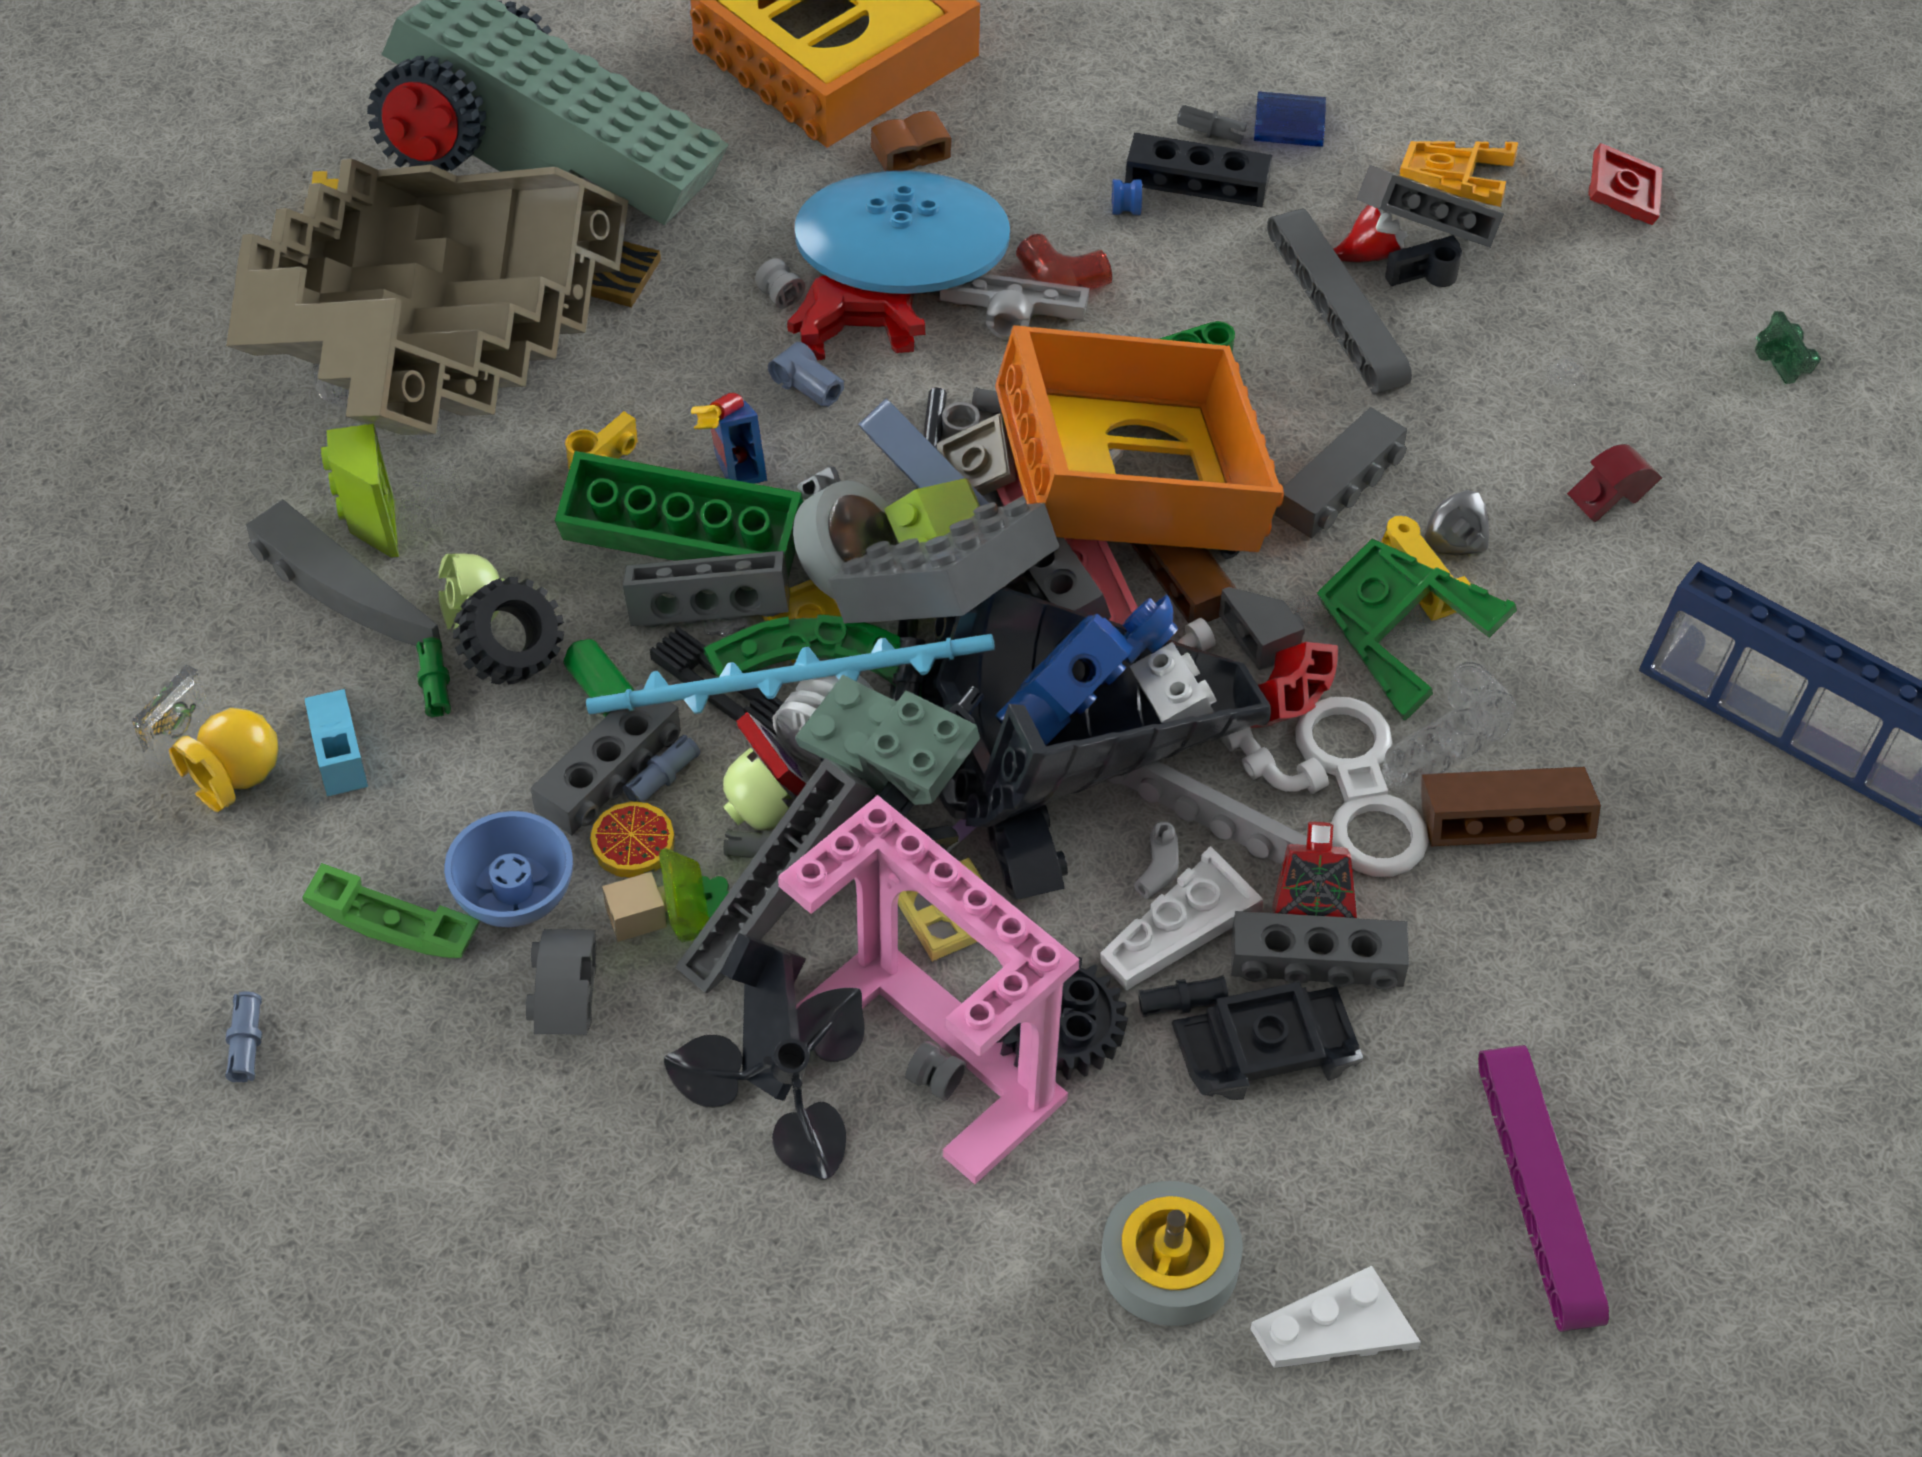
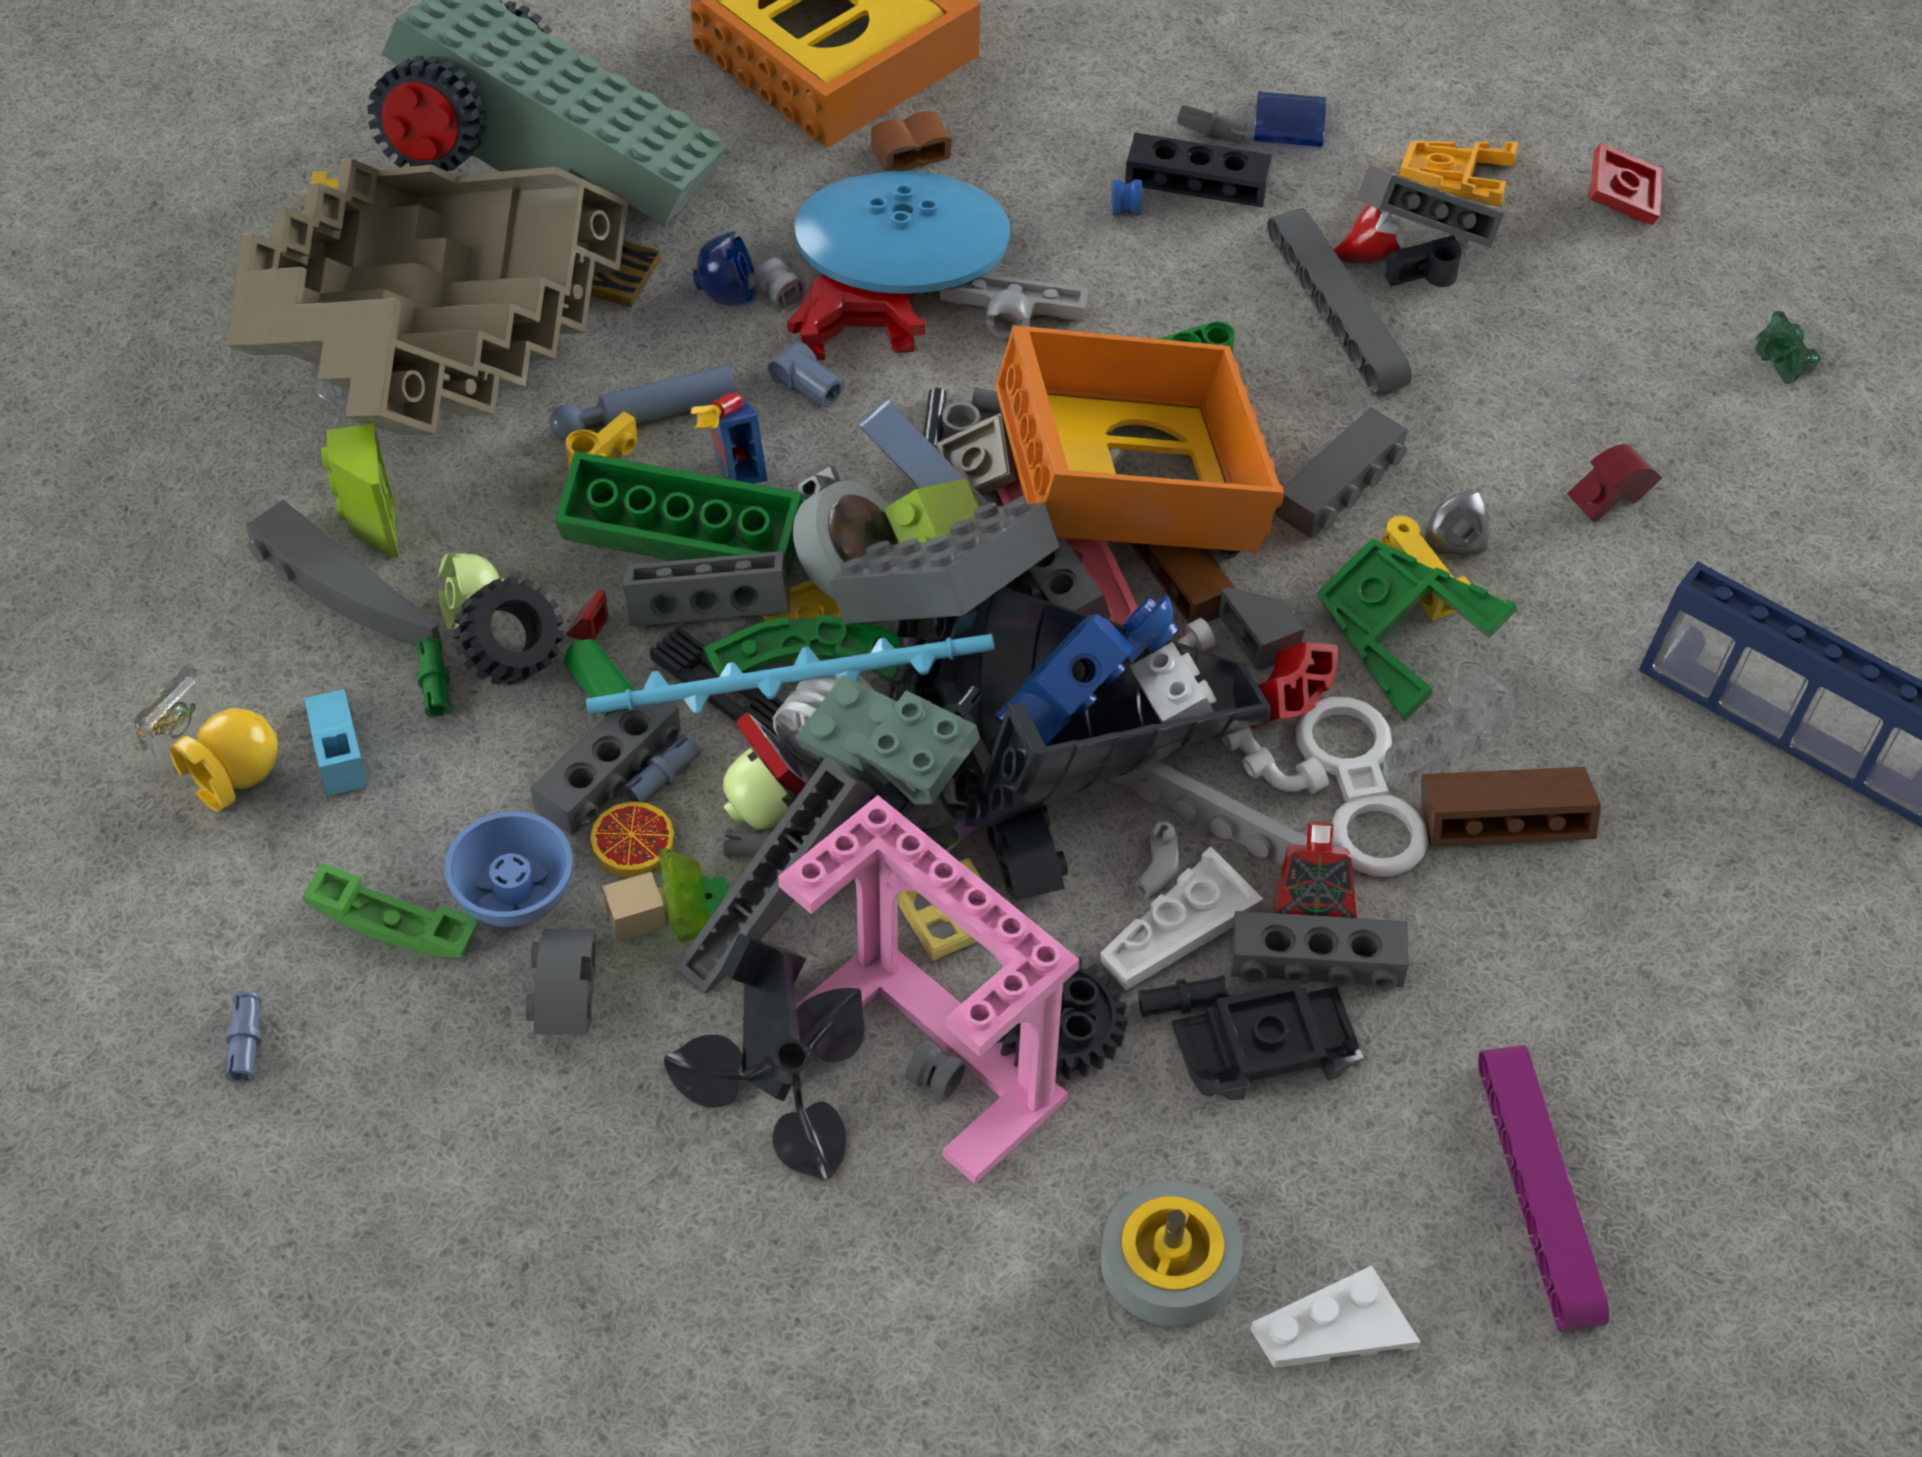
clear red cylinder [1016,234,1113,290] -> none
none -> sand blue piece [549,365,736,440]
none -> red slope [566,589,609,640]
none -> clear blue cylinder [693,230,757,307]

